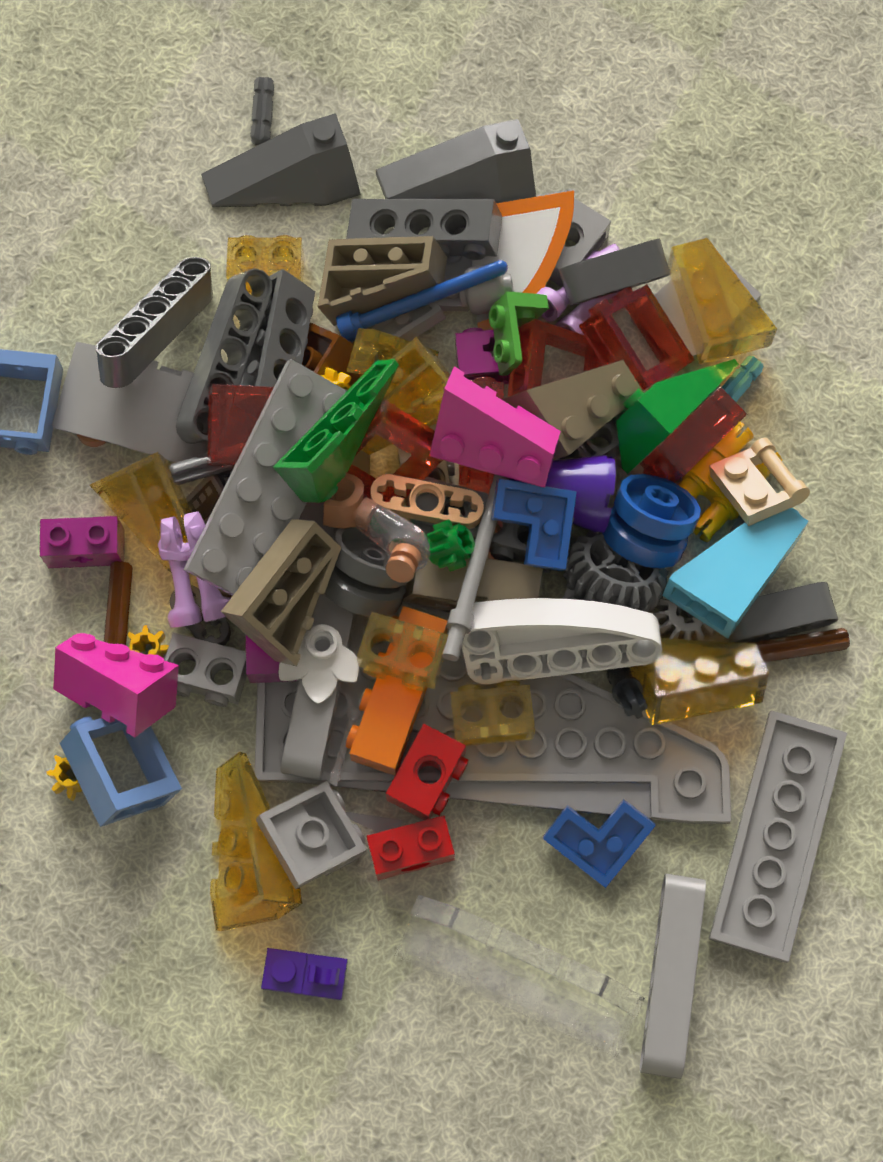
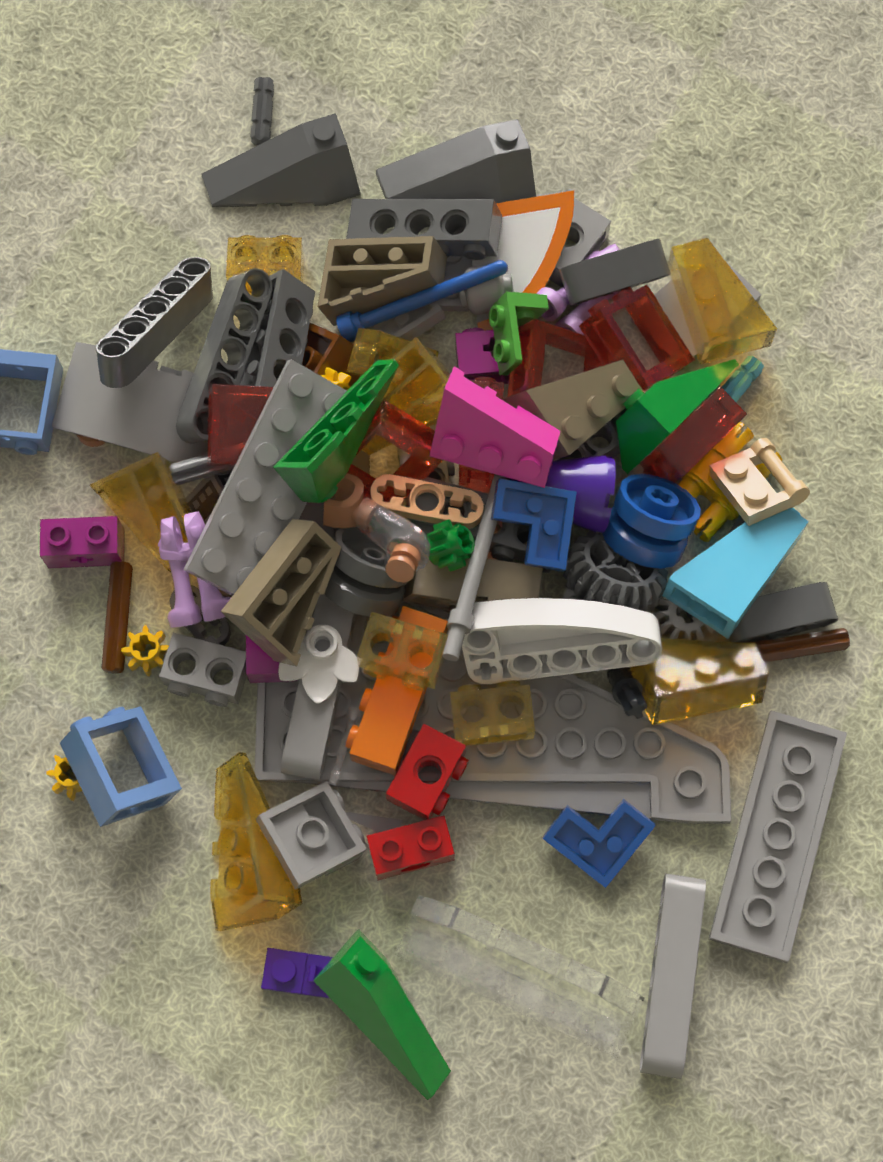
dark pink wedge [53,633,179,738] -> none
none -> green wedge [313,929,451,1100]

